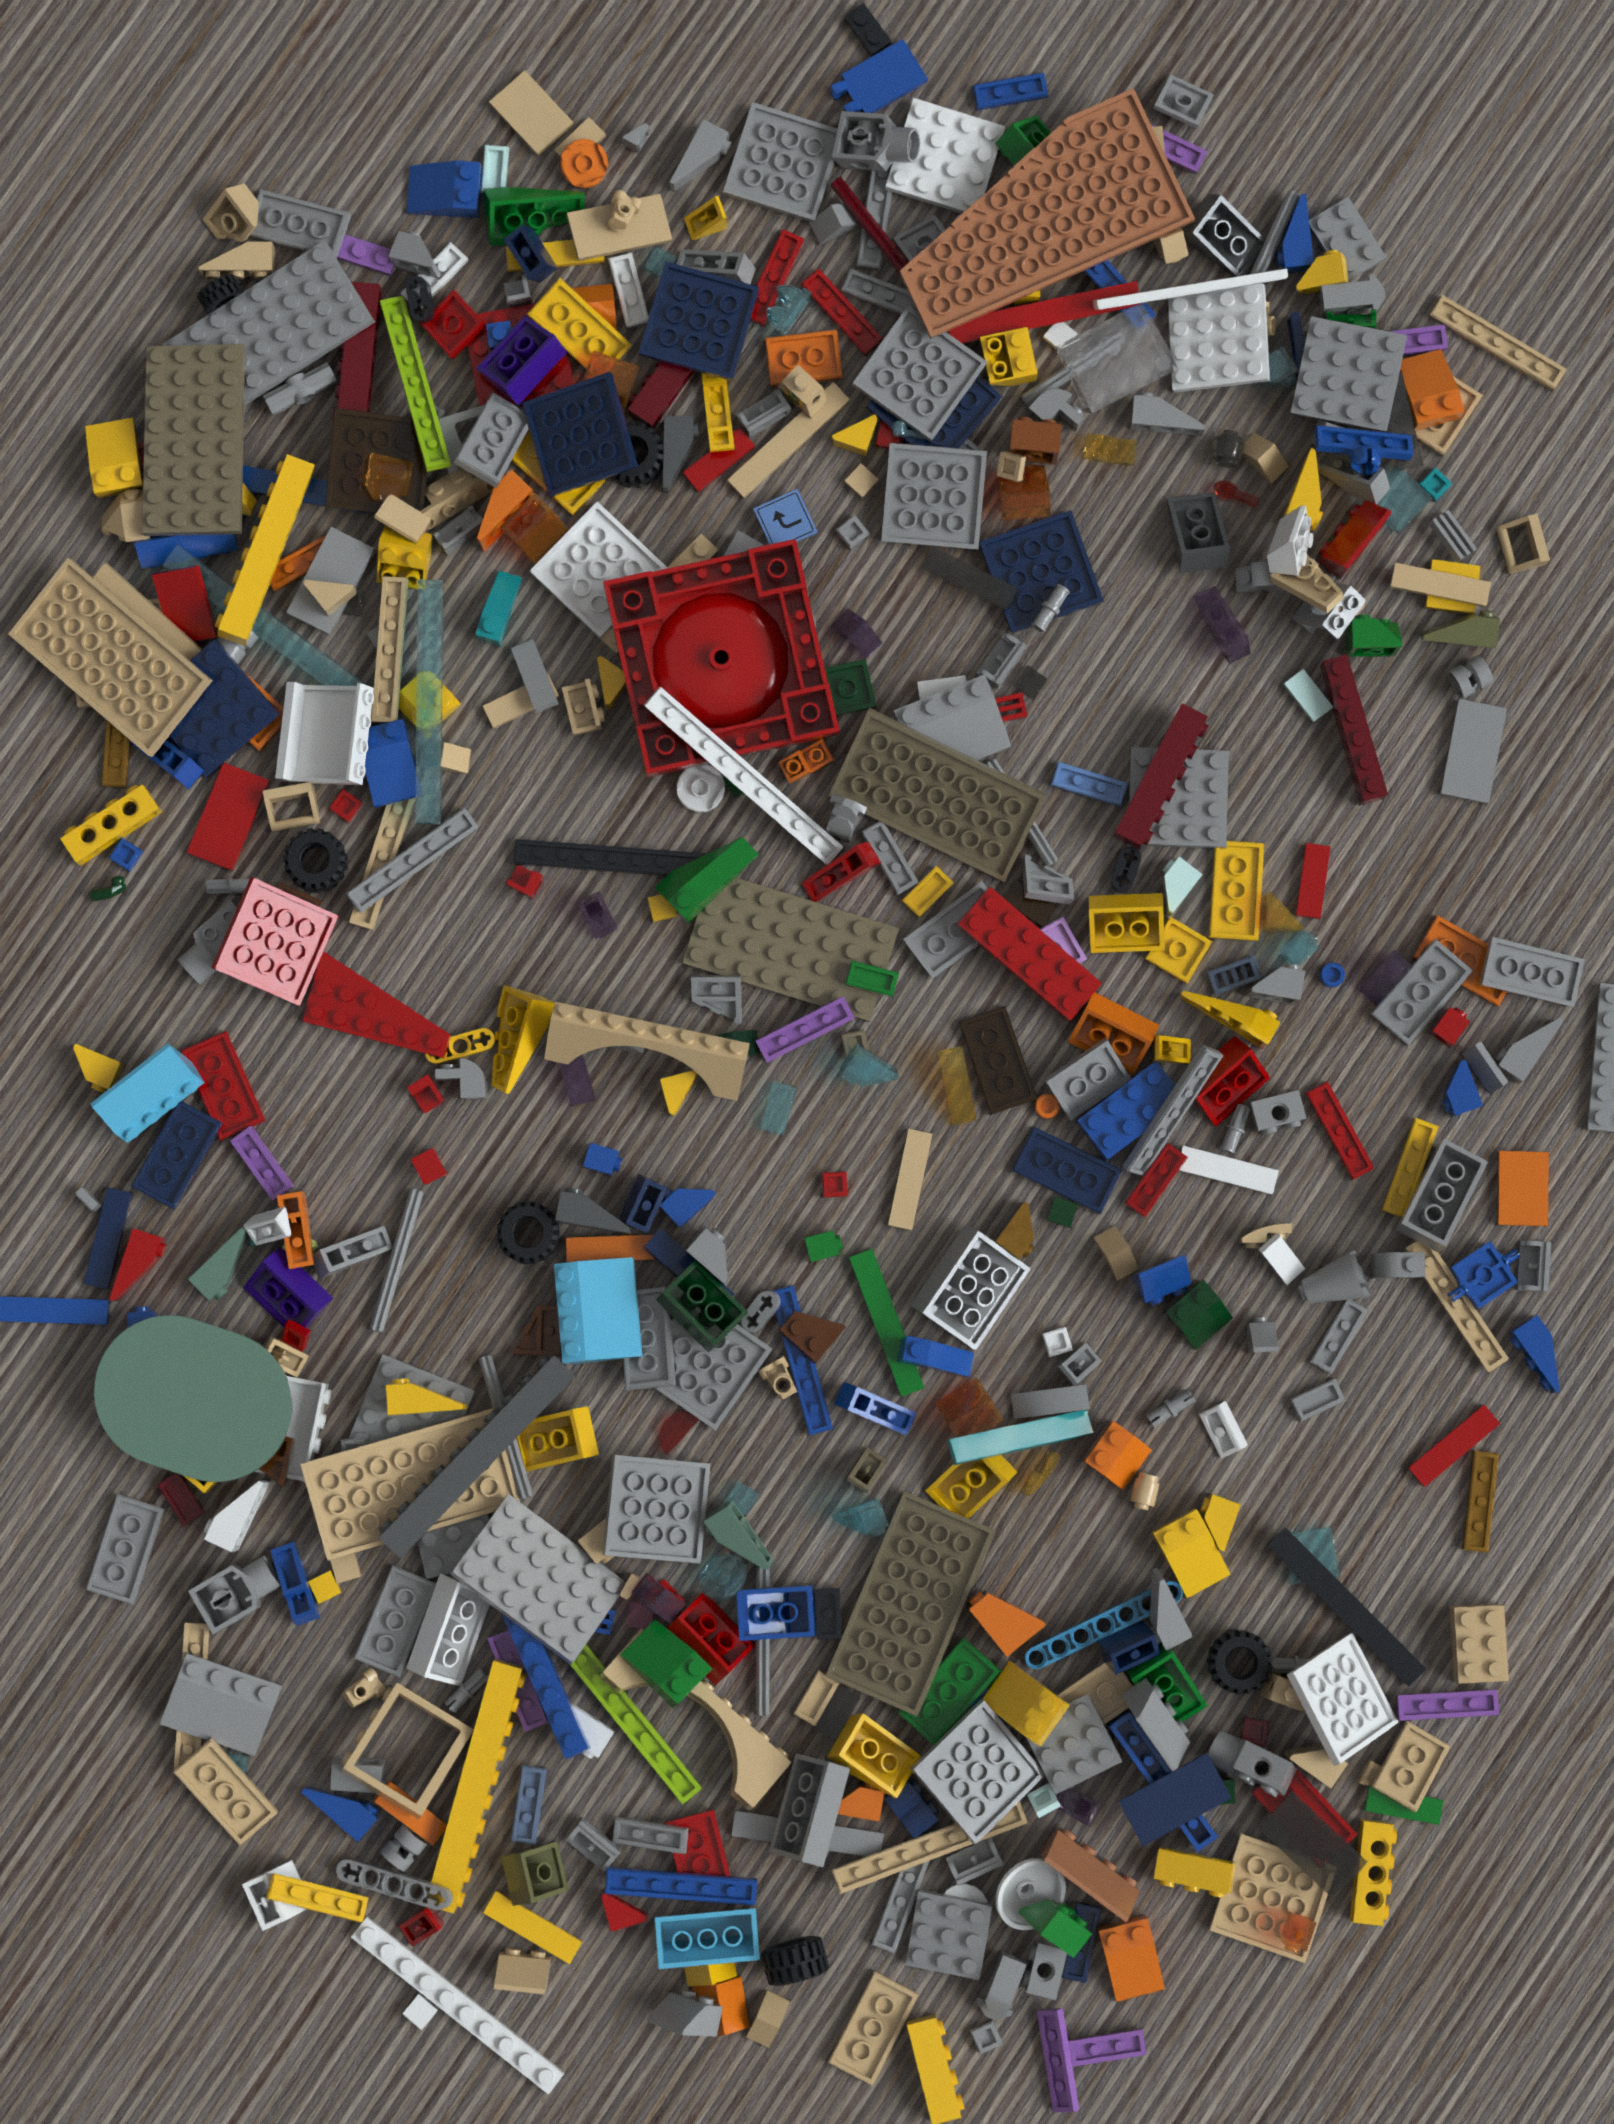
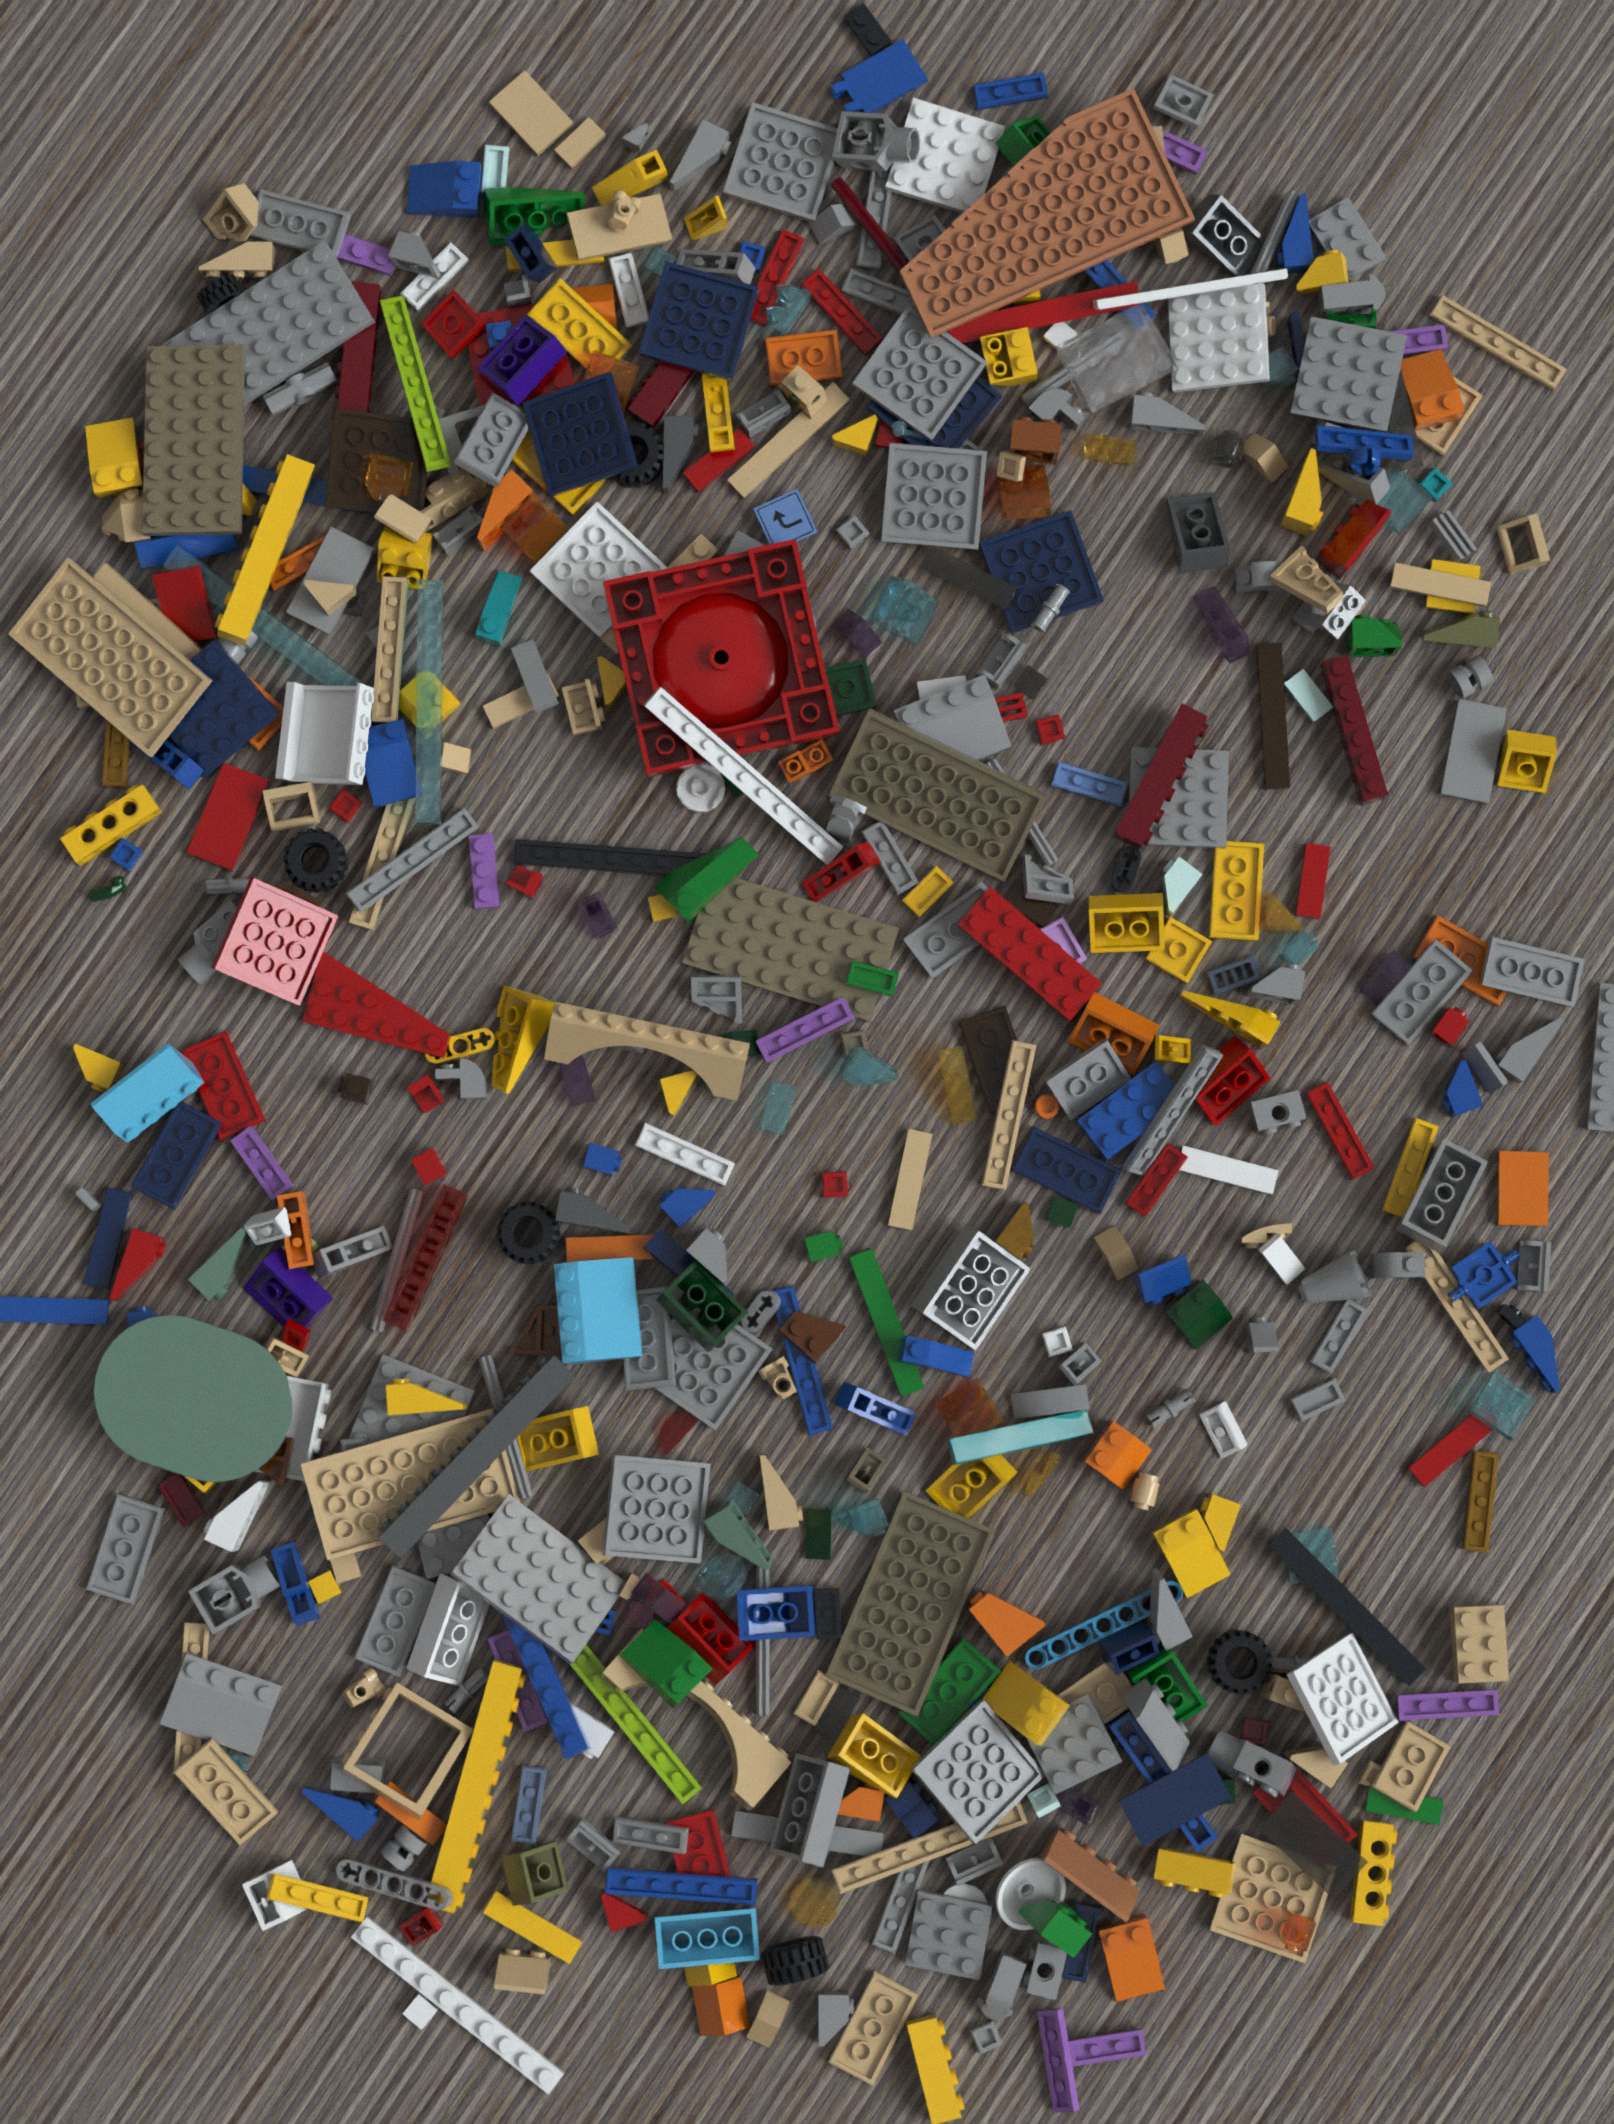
black beam [406,276,435,323] -> none
orange tile [559,139,608,188] -> none
dark blue brick [619,1174,668,1233] -> none
light grey slope [646,1989,723,2037] -> none
tan tile [844,464,879,499] -> none
clear red piece [1214,480,1259,507] -> none
light grey axle [1220,1104,1251,1154] -> none
white slope [1267,505,1313,576] -> none
blue tile [1319,963,1345,988] -> none
none -> dark brown brick [338,1073,374,1105]
none -> clear red brick [383,1184,469,1331]
none -> medium lavender plate [469,833,500,909]
none -> yellow slope [592,149,668,206]
none -> white tile [635,1123,735,1186]
none -> blue tile [739,241,766,272]
none -> tan slope [760,1455,803,1530]
none -> clear yellow tile [790,1876,840,1928]
none -> dark green slope [806,1509,832,1560]
none -> light grey slope [818,1991,854,2047]
none -> clear light blue slope [869,576,939,645]
none -> tan tile [981,1040,1036,1190]
none -> red tile [1035,715,1065,746]
none -> dark brown tile [1256,643,1290,790]
none -> clear light blue plate [1469,1371,1535,1441]
none -> black plate [1495,1304,1524,1329]
none -> yellow slope [1497,729,1557,793]

